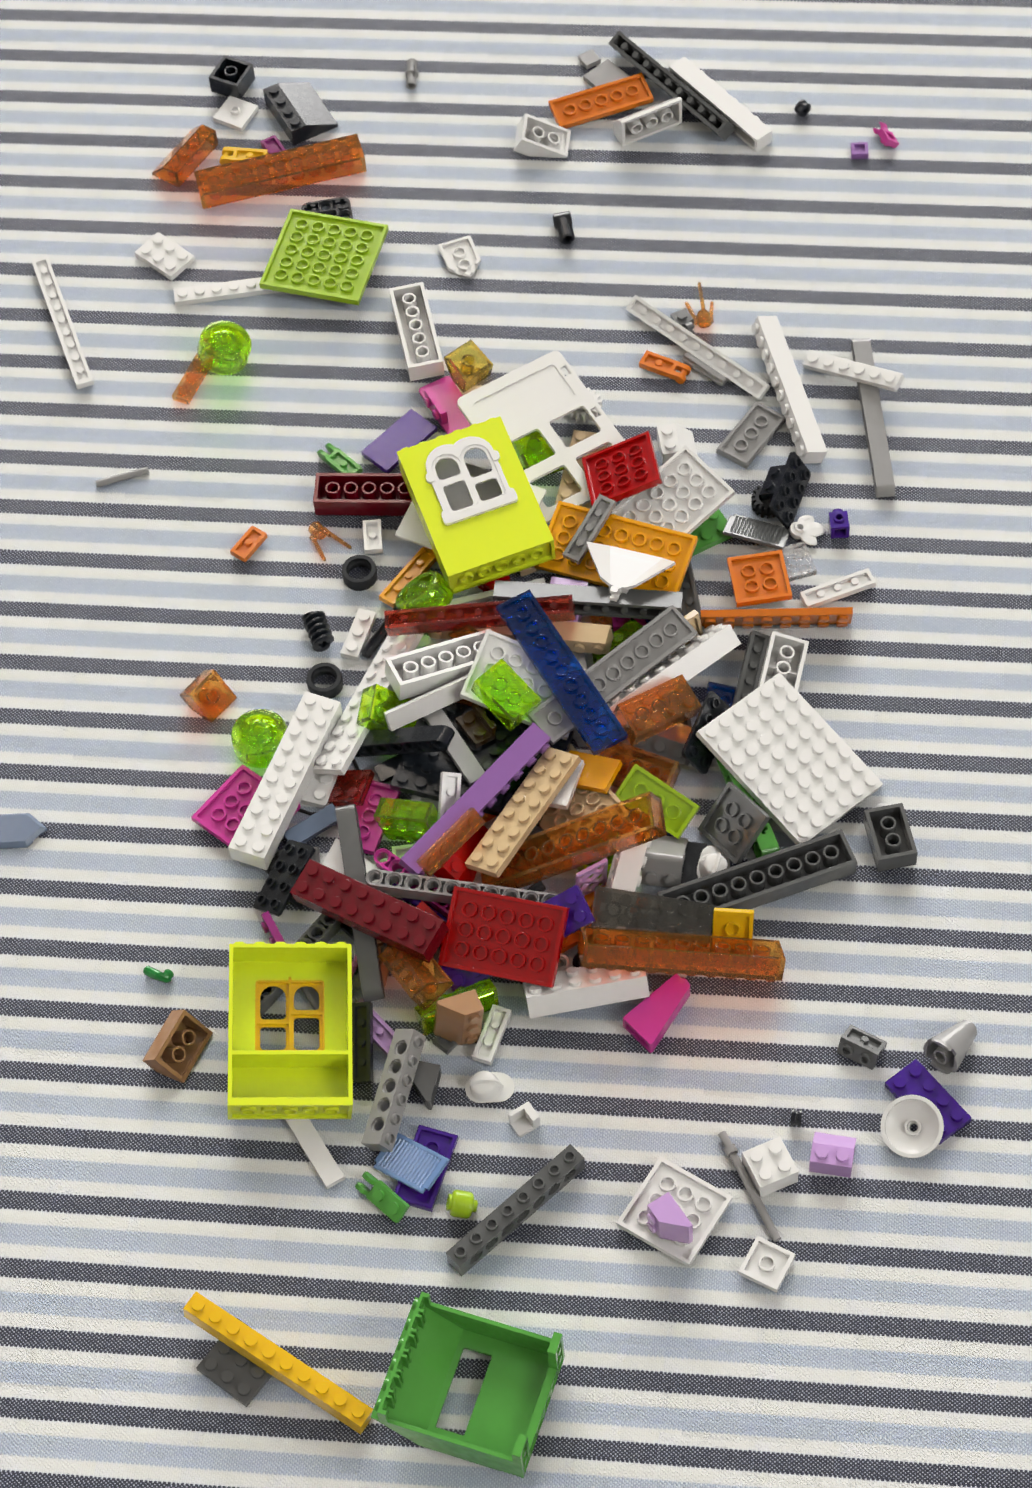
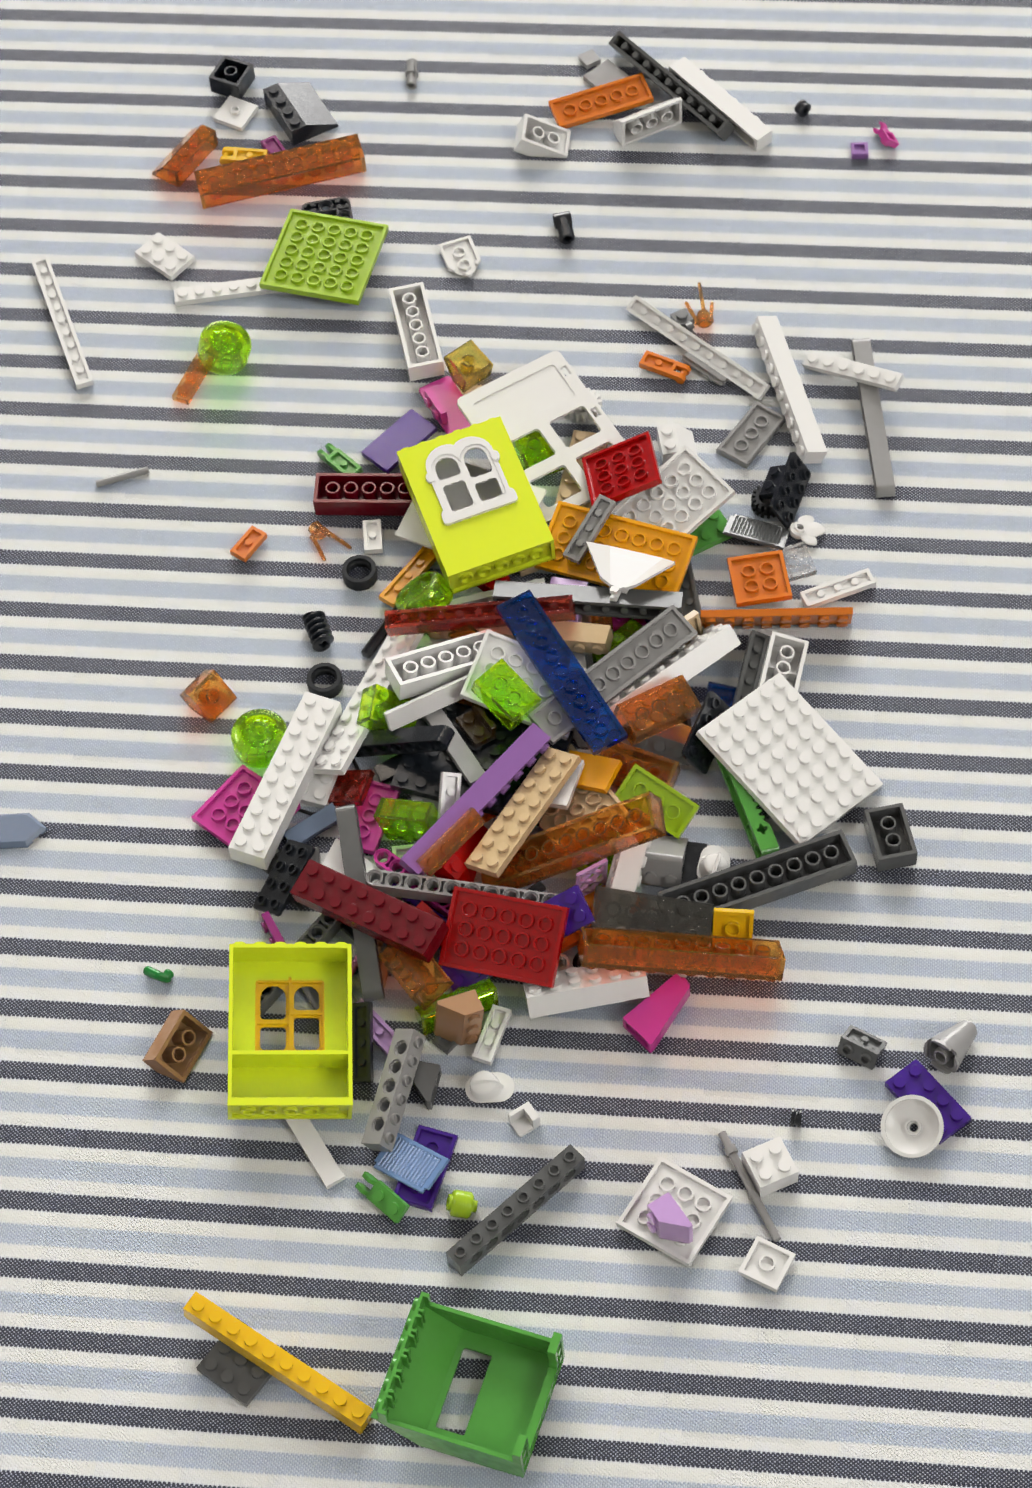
white plate [340,608,377,661] -> none
dark grey plate [698,782,771,865] -> none
lavender slope [809,1132,856,1178] -> none
dark purple brick [828,509,850,539] -> none

